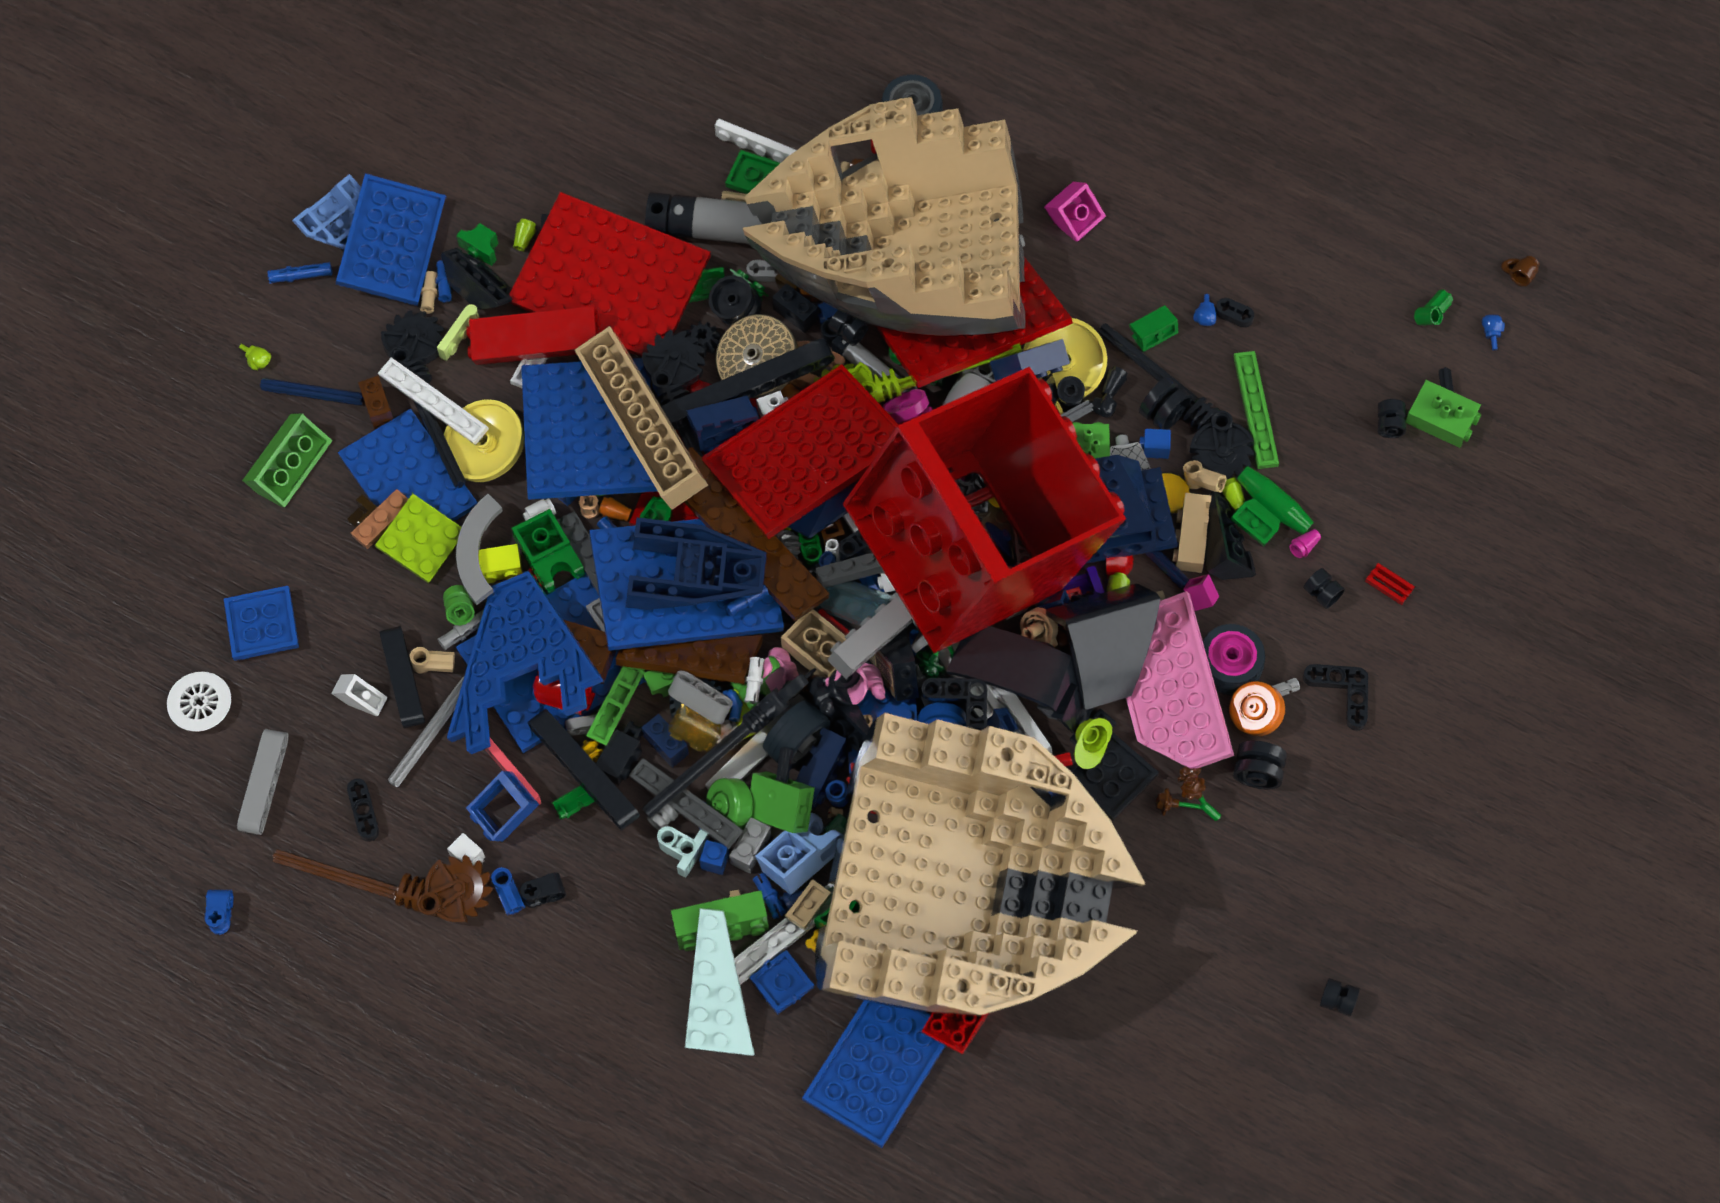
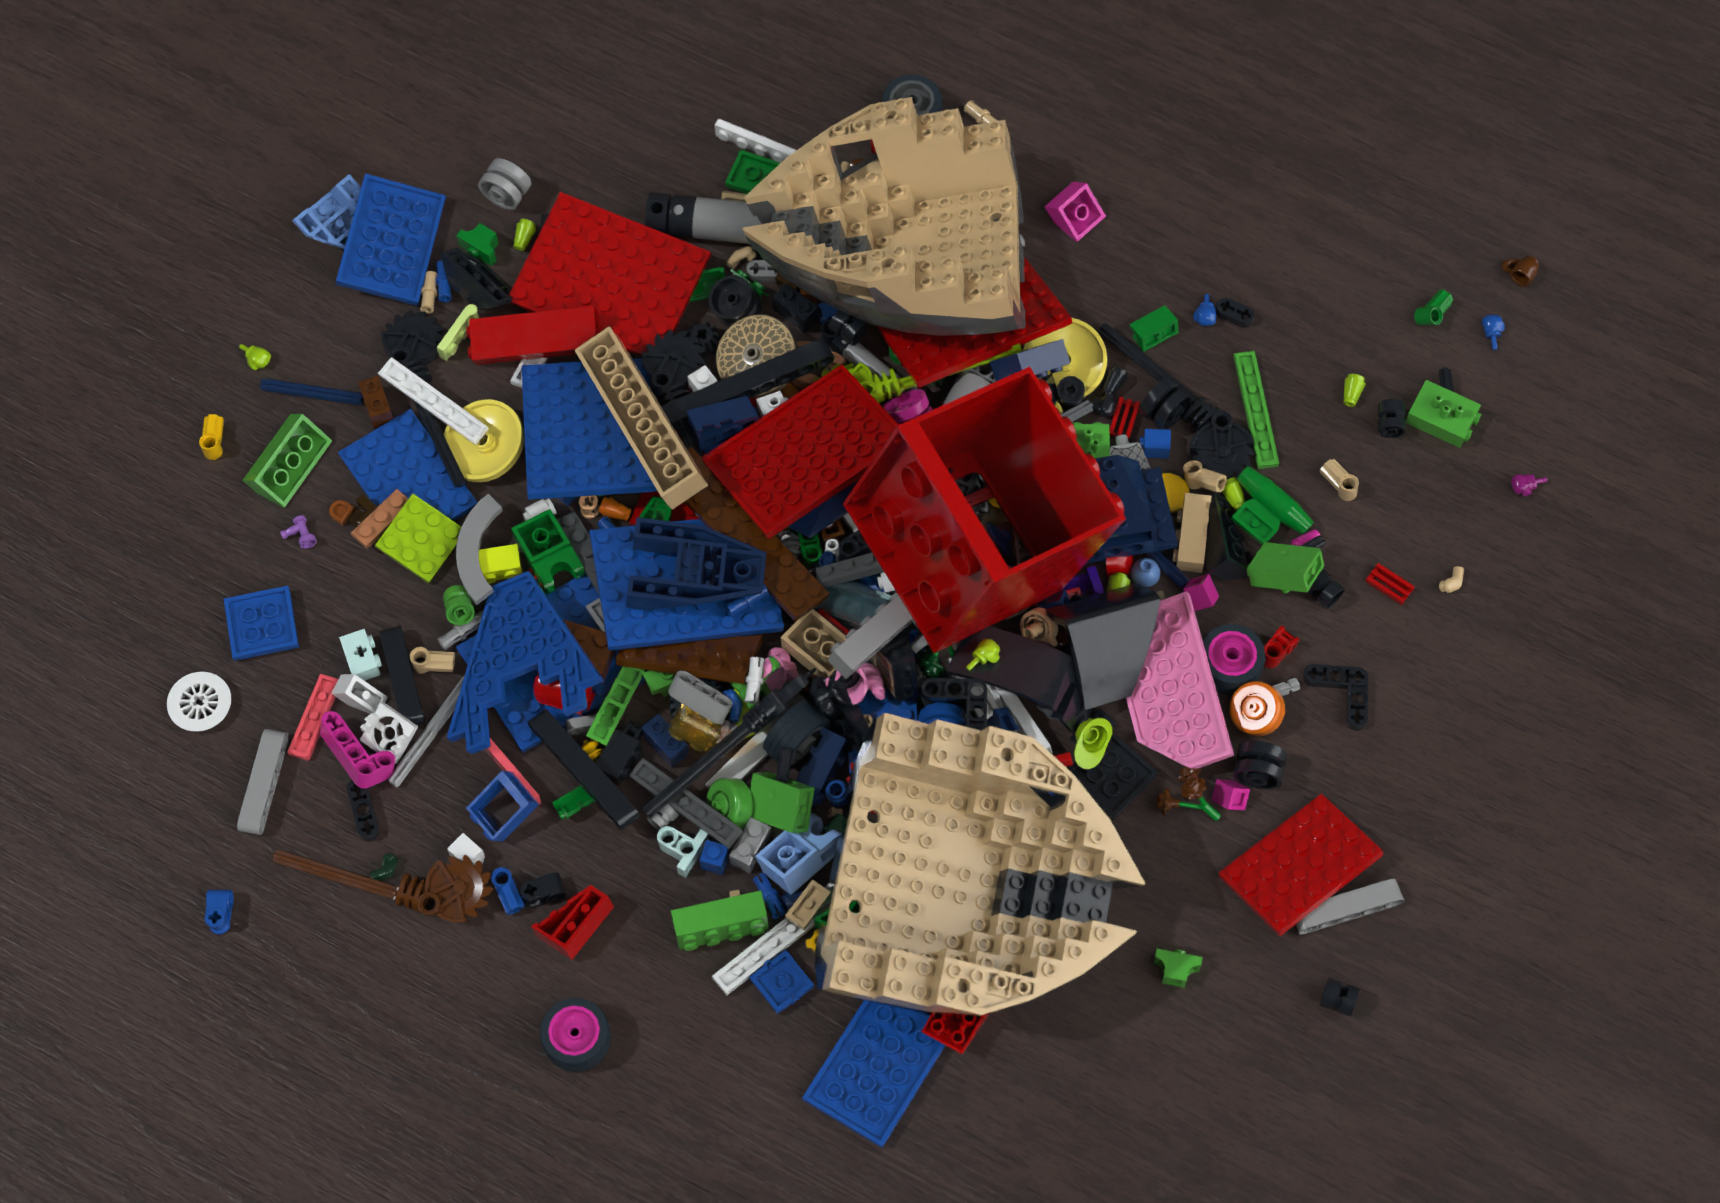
blue pin [268,262,332,284] -> none
light aqua wing [685,908,755,1056] -> none
none -> yellow piece [199,414,224,460]
none -> medium lavender piece [280,515,317,549]
none -> coral tile [287,674,339,761]
none -> dark pink beam [320,711,395,788]
none -> dark orange tile [329,500,356,527]
none -> light aqua brick [339,629,382,681]
none -> white piece [360,702,418,764]
none -> clear green arm [370,852,398,881]
none -> light grey wheel [478,158,532,210]
none -> red wedge [531,885,614,960]
none -> wheel [540,998,611,1072]
none -> white brick [688,365,717,393]
none -> tan arm [726,246,756,270]
none -> tan pin [964,101,997,124]
none -> lime piece [966,639,1000,671]
none -> red tile [1109,396,1140,440]
none -> medium blue brick [1130,558,1160,587]
none -> bright green brick [1154,948,1202,988]
none -> dark pink panel [1211,779,1250,810]
none -> red plate [1219,793,1383,937]
none -> bright green piece [1247,535,1326,594]
none -> red piece [1264,625,1300,668]
none -> light grey beam [1295,879,1404,934]
none -> tan piece [1320,459,1359,501]
none -> lime cone [1343,374,1366,407]
none -> tan arm [1439,566,1464,593]
none -> magenta piece [1511,474,1547,497]

